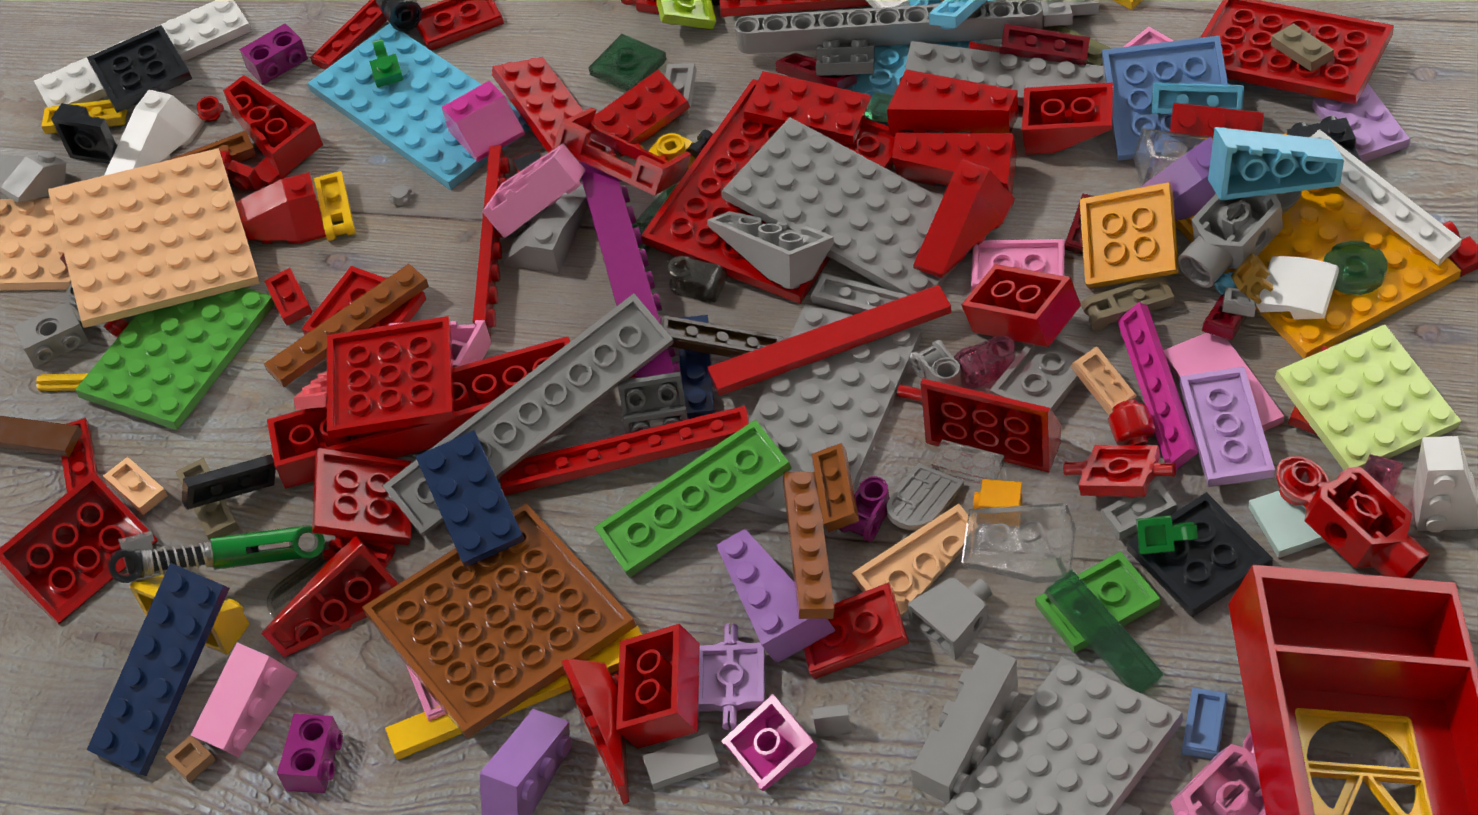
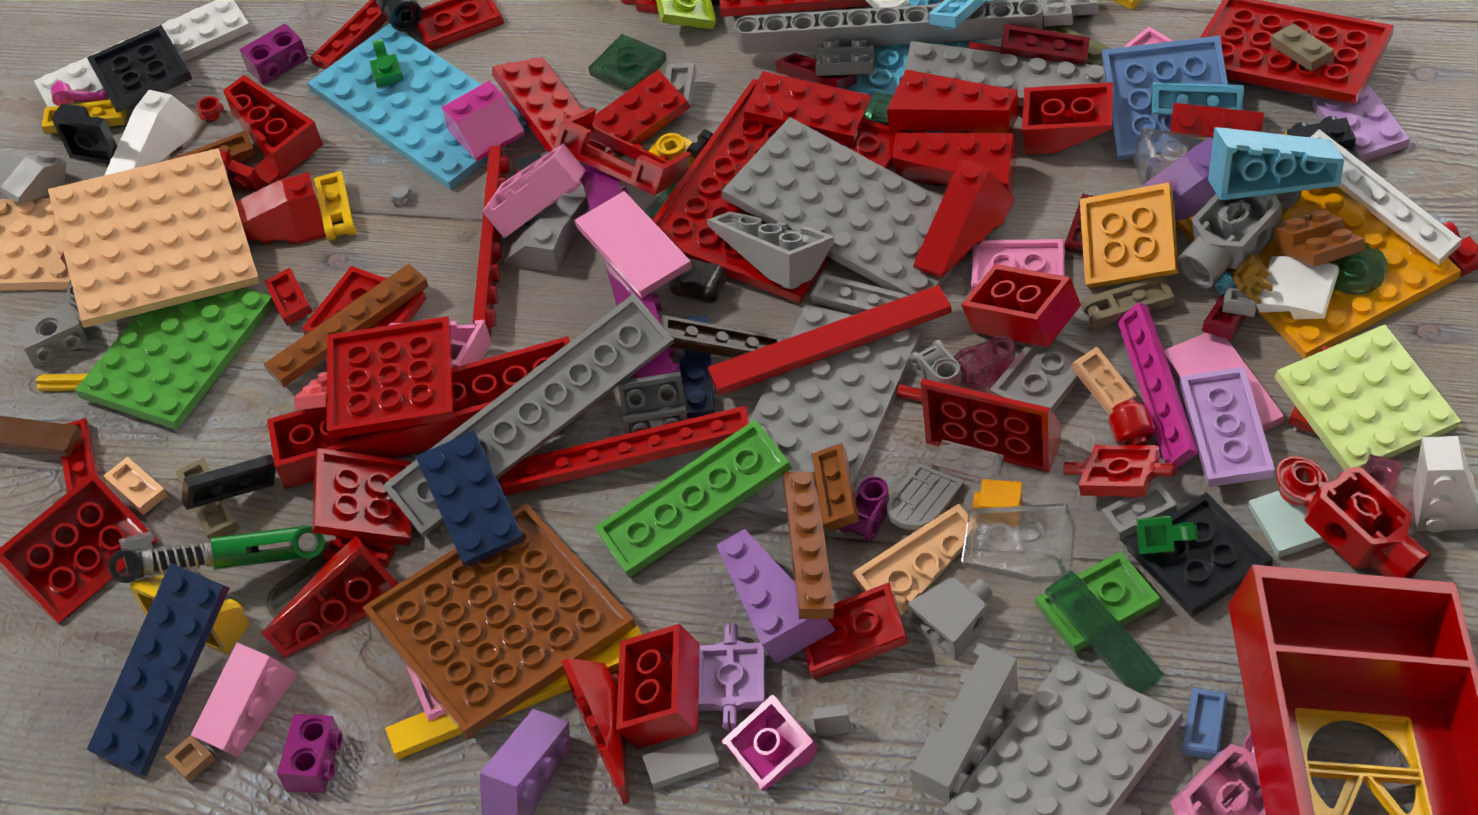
red plate [103,319,128,338] -> none
none -> dark pink piece [51,80,109,106]
none -> bright pink tile [575,191,692,298]
none -> dark orange plate [1273,209,1365,267]

